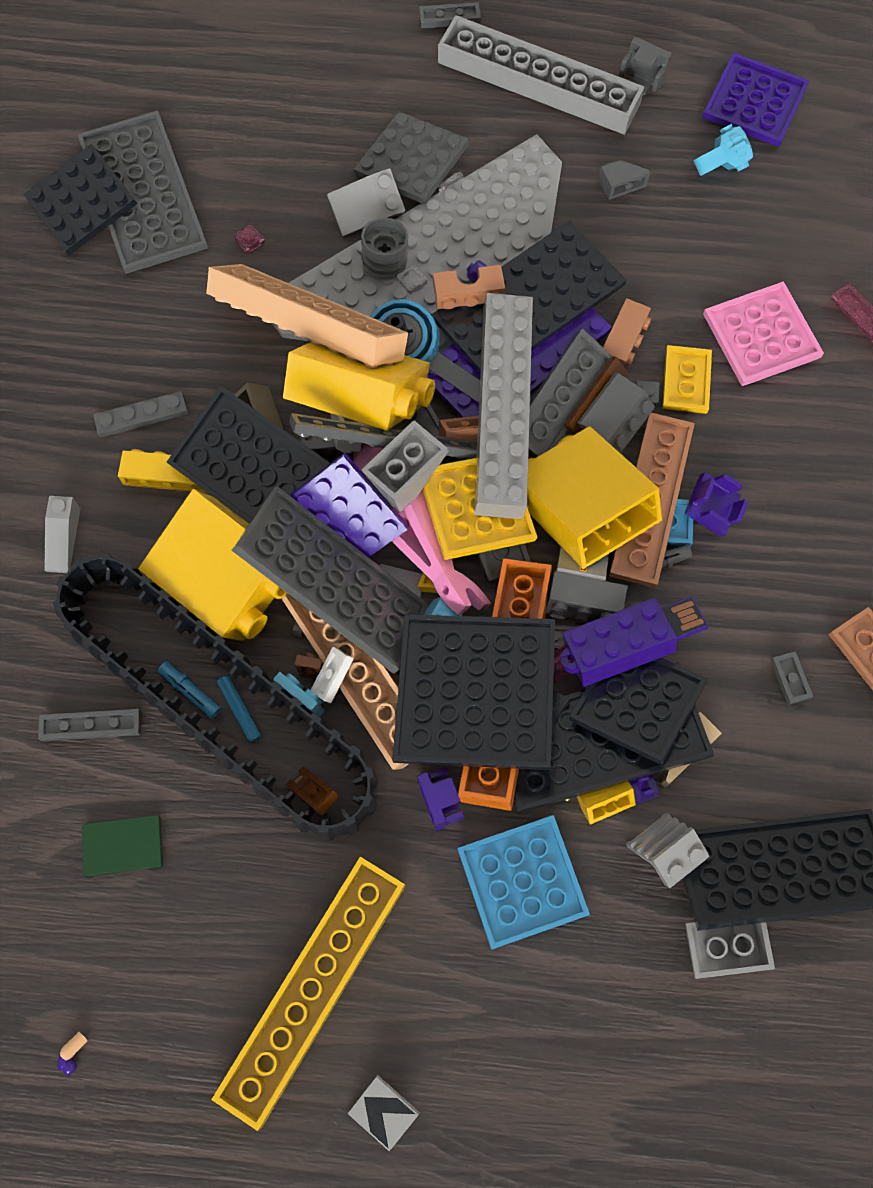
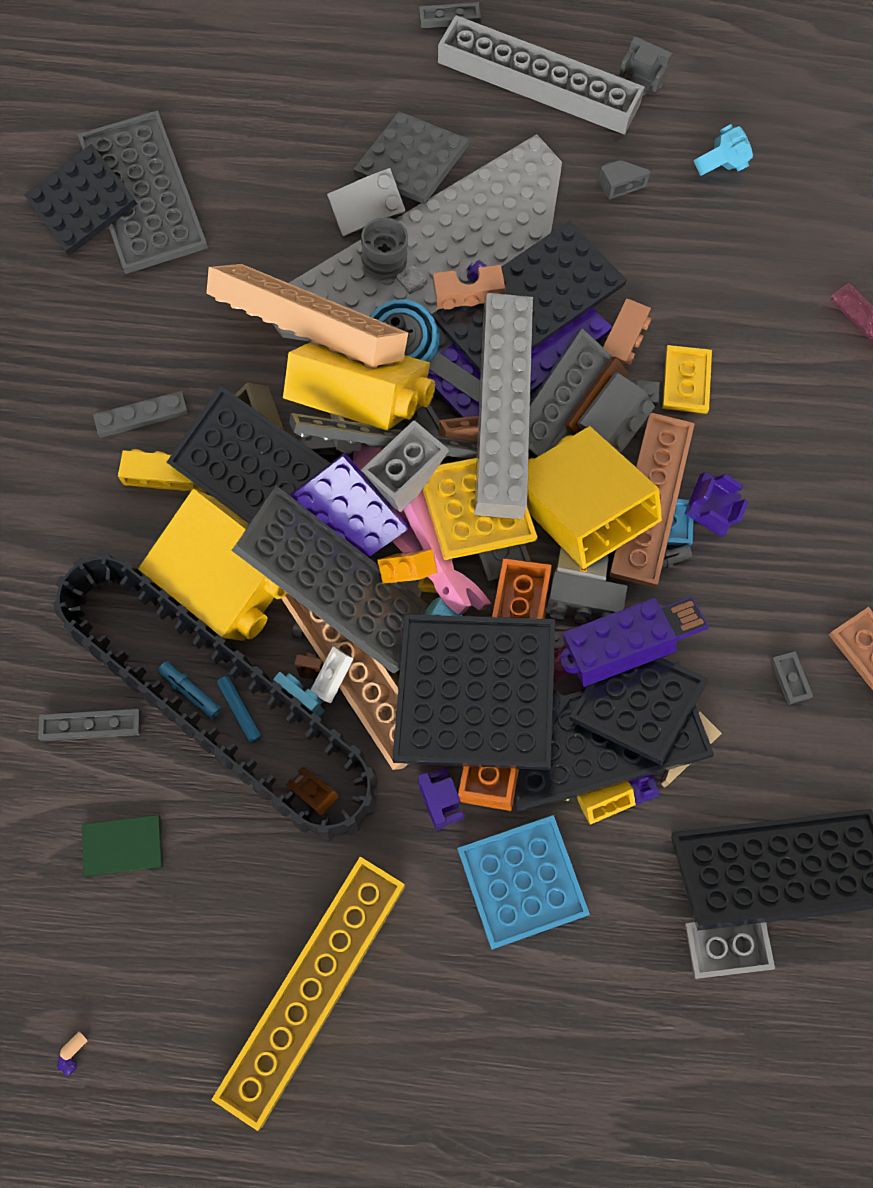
light grey slope [45,496,81,573] -> none
clear pink plate [234,223,265,254] -> none
light grey piece [348,1075,420,1151] -> none
clear tile [437,172,464,192] -> none
light grey plate [626,813,710,888] -> none
dark purple plate [702,52,810,147] -> none
bright pink plate [703,281,824,386] -> none
none -> light orange brick [378,549,438,584]

